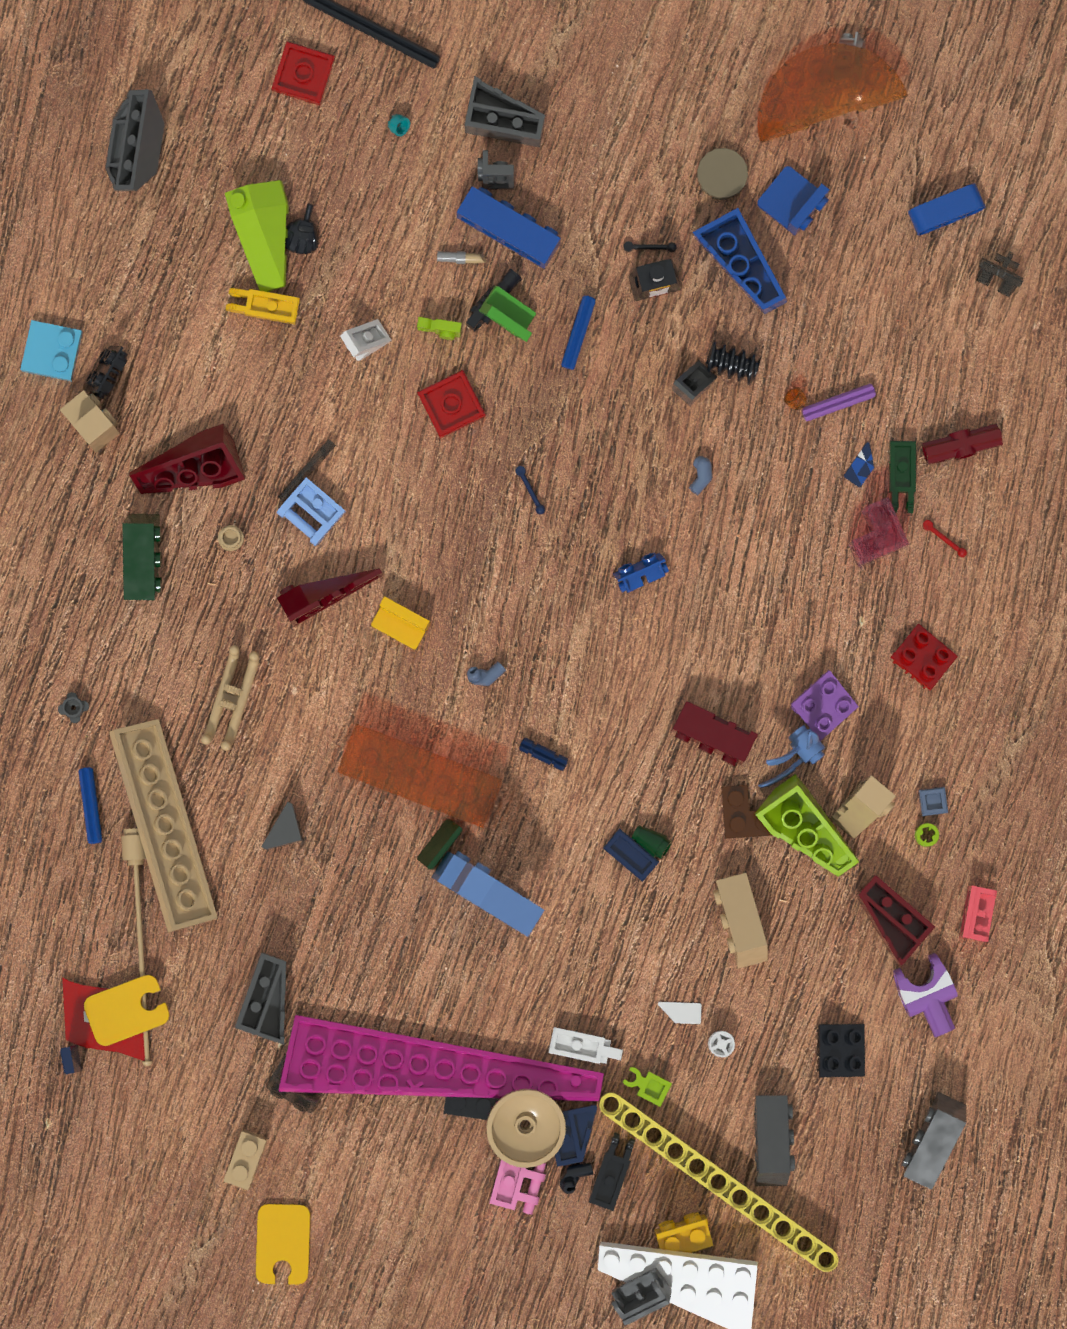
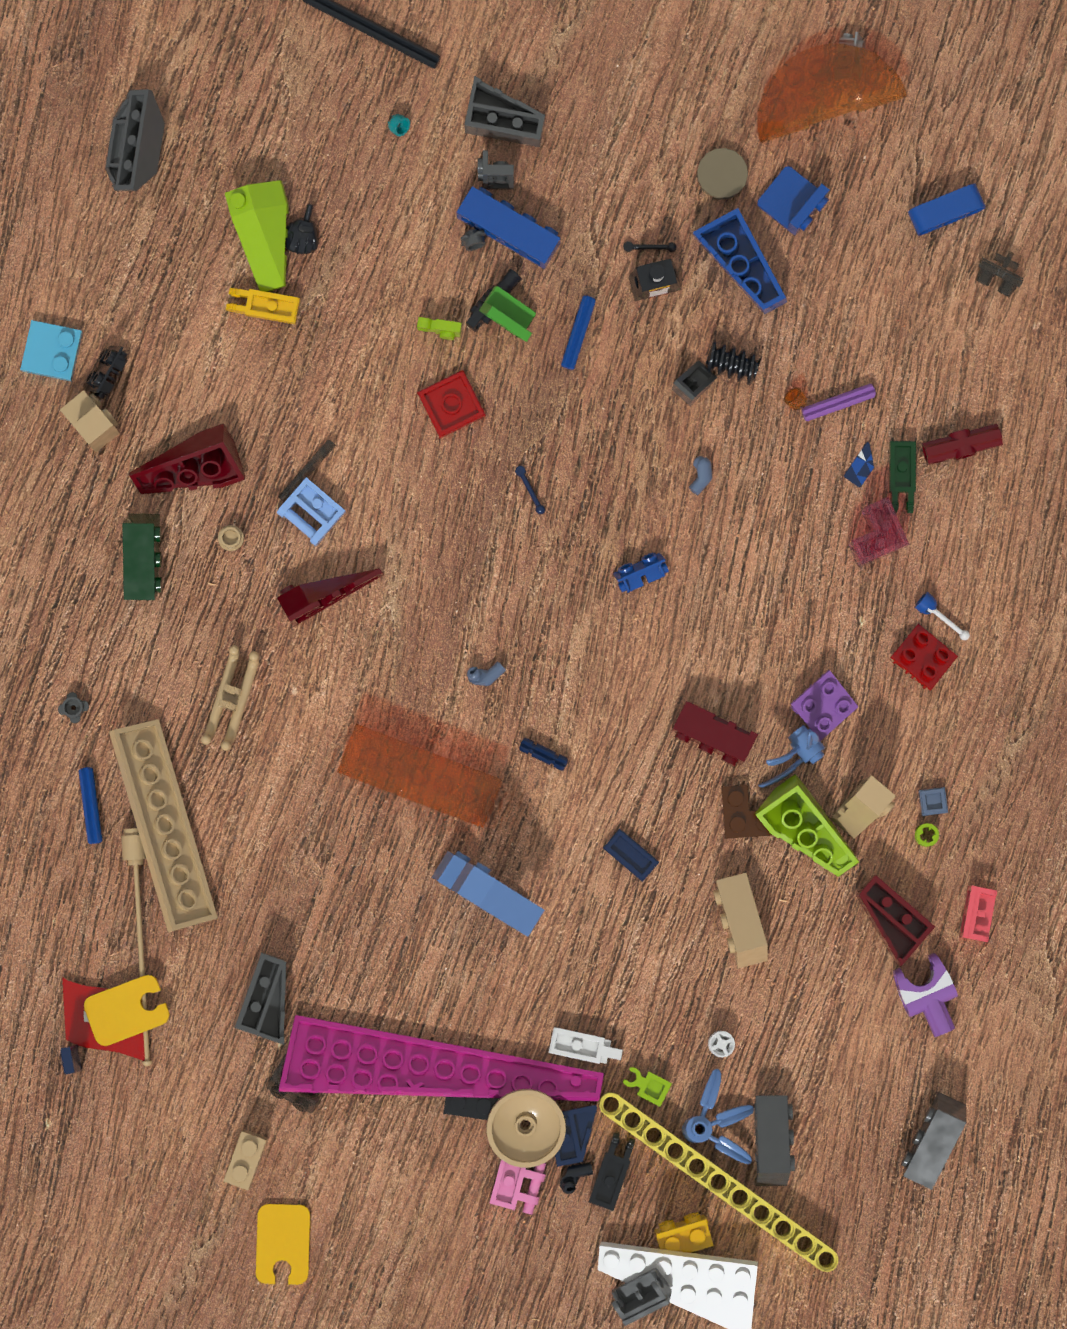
dark grey slope [261,802,303,850] -> none
red tile [271,41,336,106] -> none
white slope [340,319,392,361] -> none
yellow panel [371,596,430,650] -> none
dark green slope [417,819,463,870] -> none
light grey piece [437,251,487,264] -> none
dark green cone [632,825,672,859] -> none
white sticker [658,1002,701,1024] -> none
black hinge [816,1024,865,1078] -> none
red hinge [922,520,967,558] -> none
none -> dark grey plate [460,229,486,251]
none -> medium blue plant [682,1069,754,1164]
none -> hinge [914,592,970,640]

